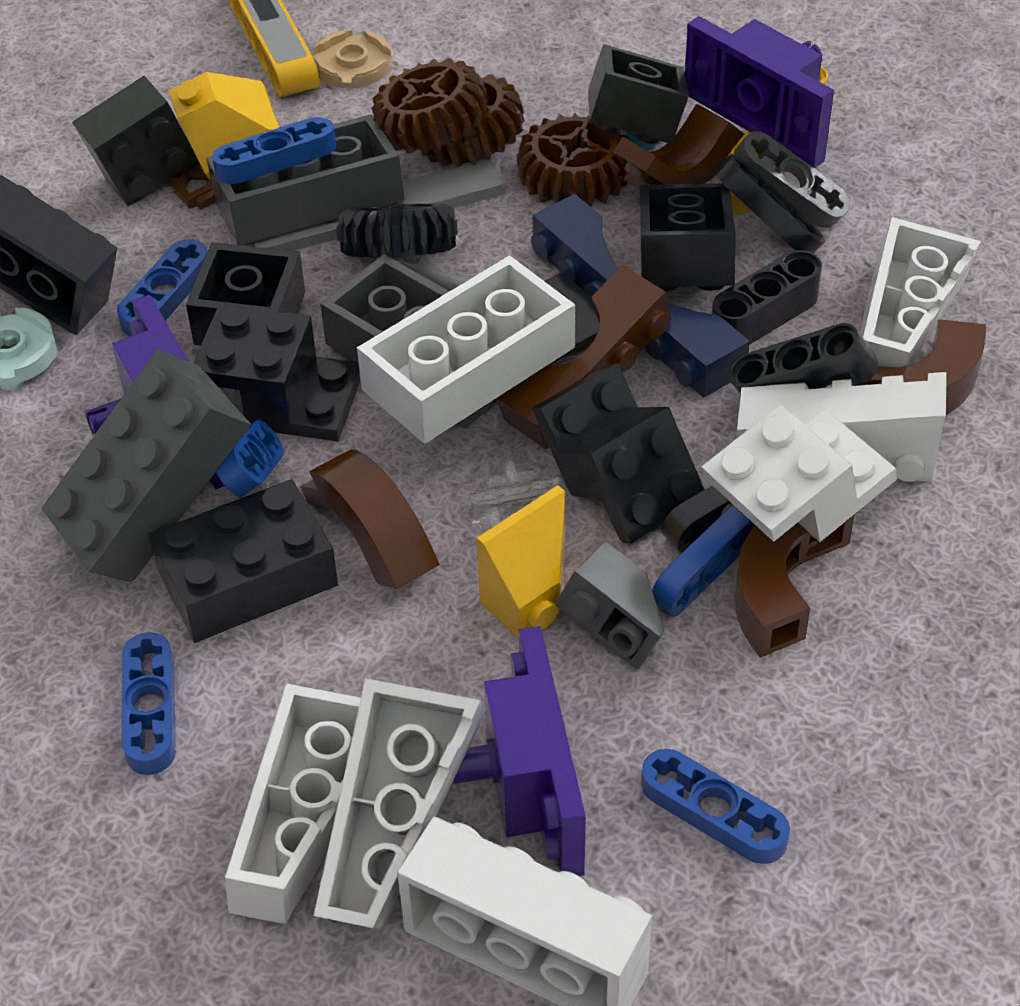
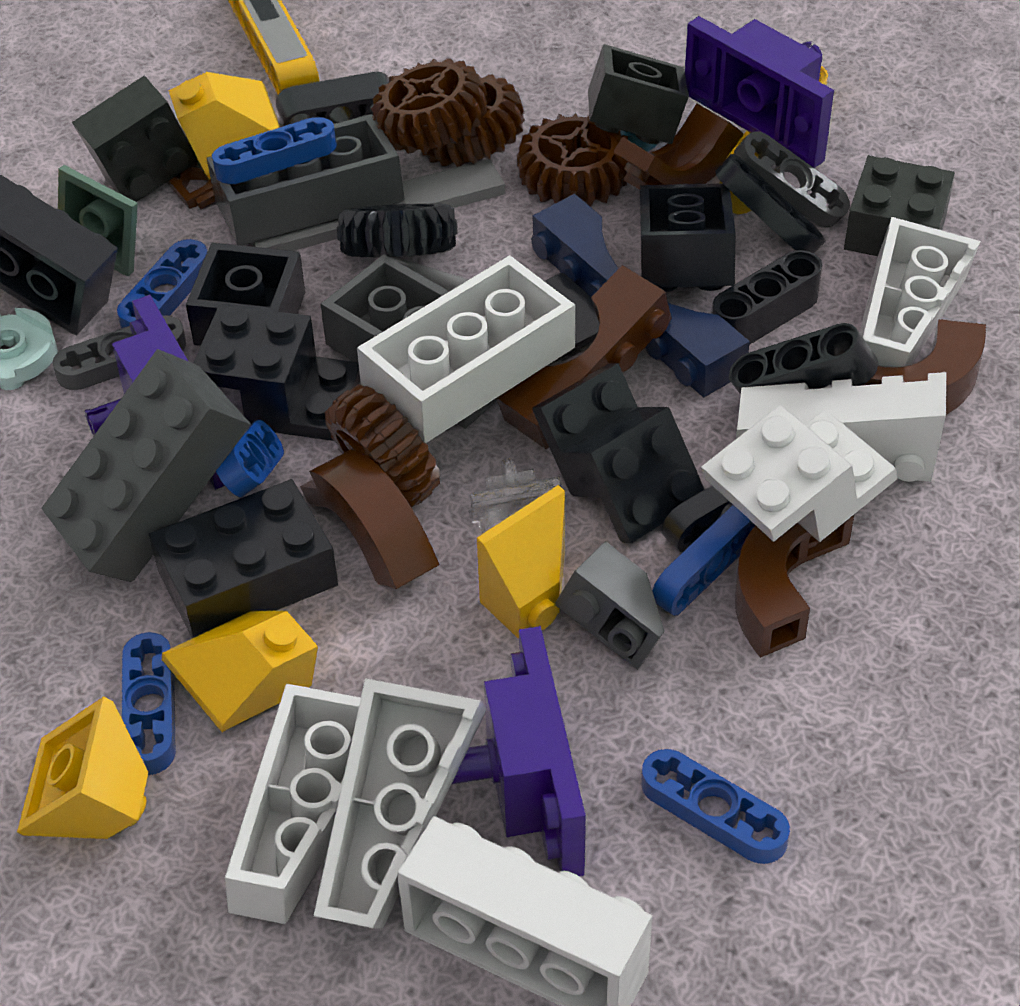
tan tile [313,30,392,88] -> none
none -> yellow slope [17,696,148,839]
none -> dark grey beam [53,316,186,390]
none -> sand green slope [58,165,138,276]
none -> yellow slope [161,611,318,732]
none -> black beam [276,72,389,127]
none -> reddish brown gear [325,384,440,508]
none -> pearl dark grey brick [844,155,955,256]

